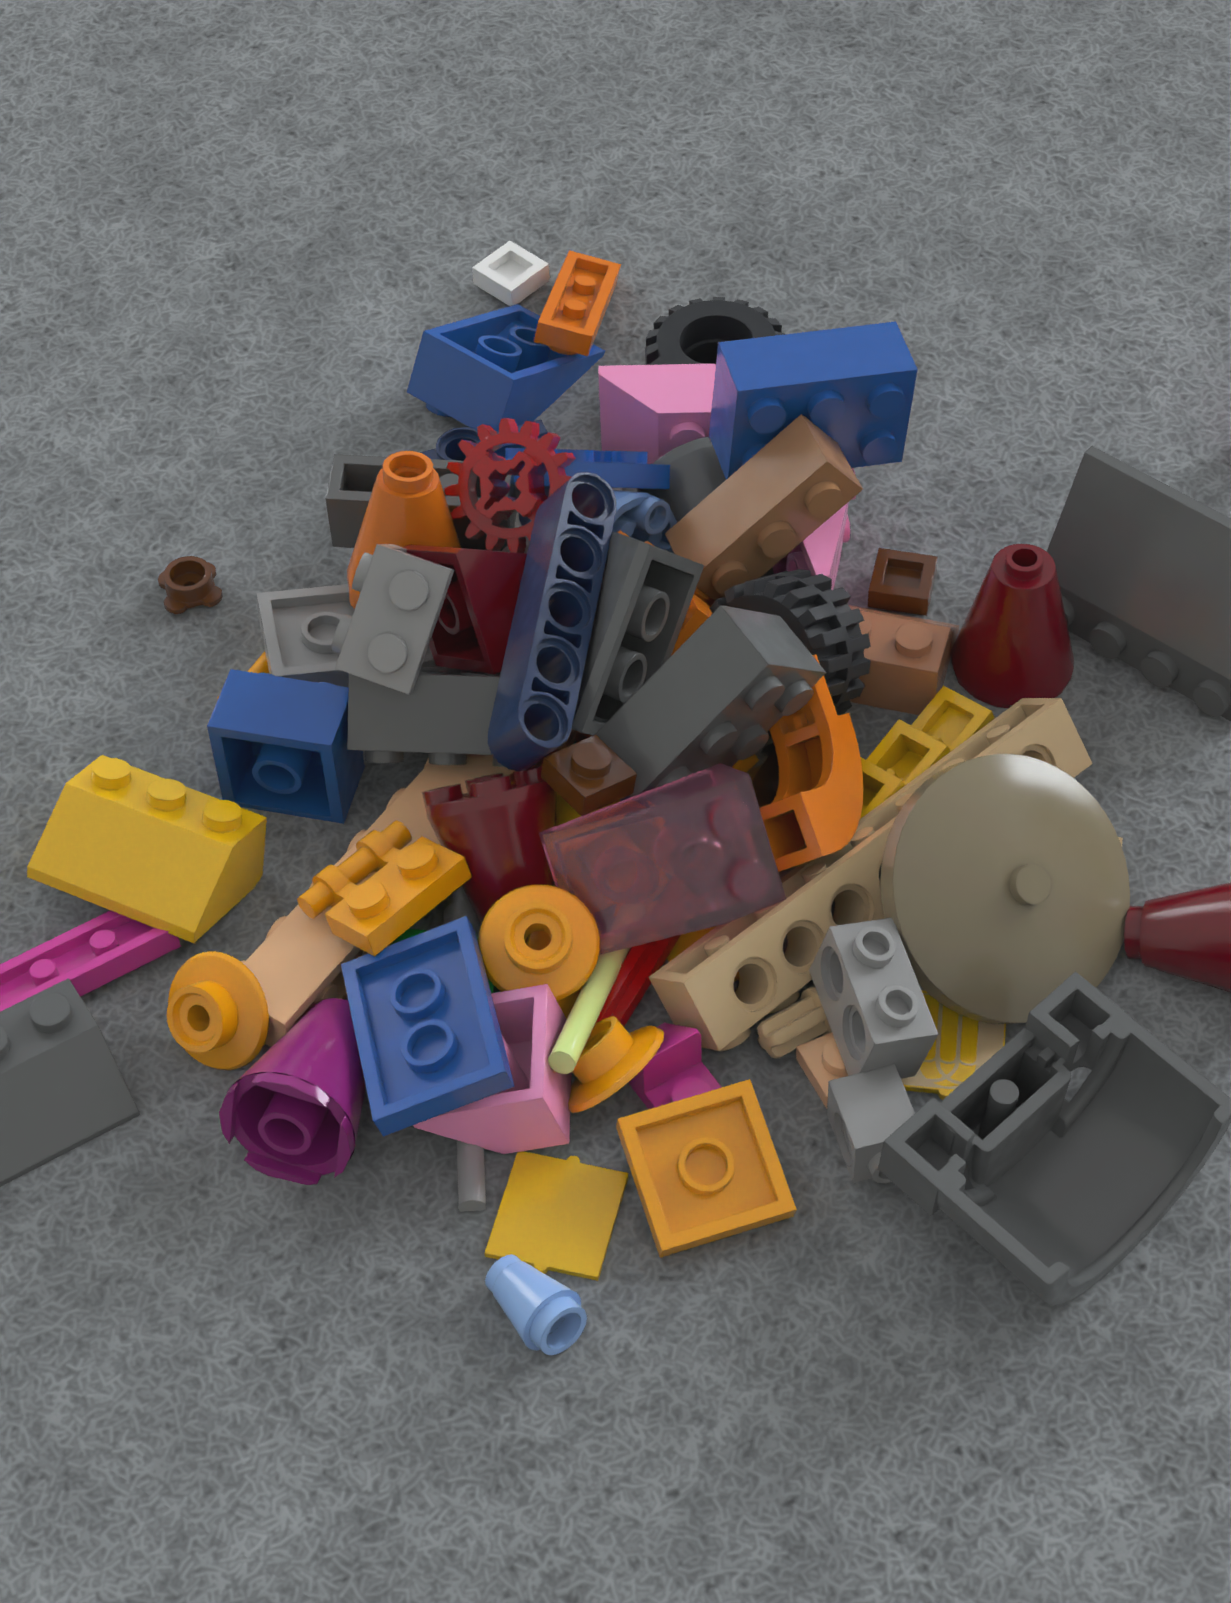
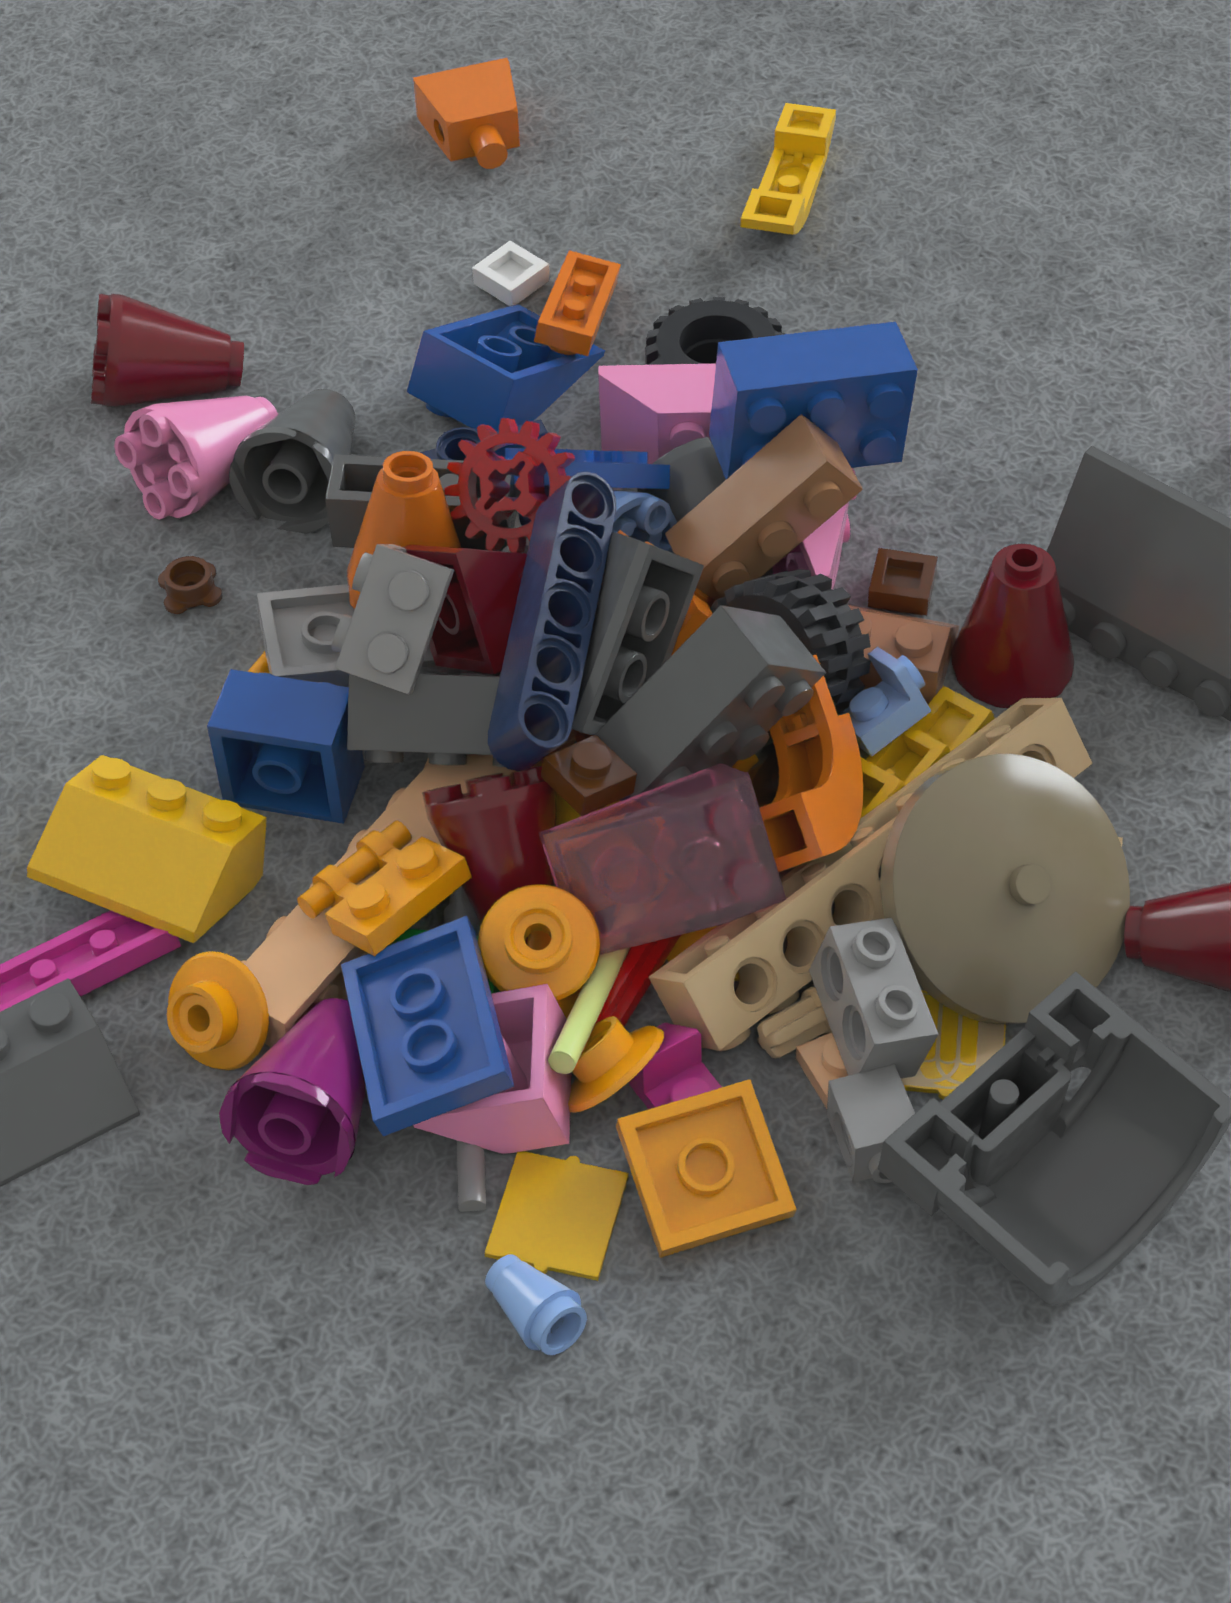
none -> dark red cone [91,294,244,407]
none -> bright pink cone [114,396,278,520]
none -> dark grey cone [229,389,356,533]
none -> orange torso [413,58,520,169]
none -> yellow slope [740,103,836,235]
none -> light blue bracket [838,646,931,756]

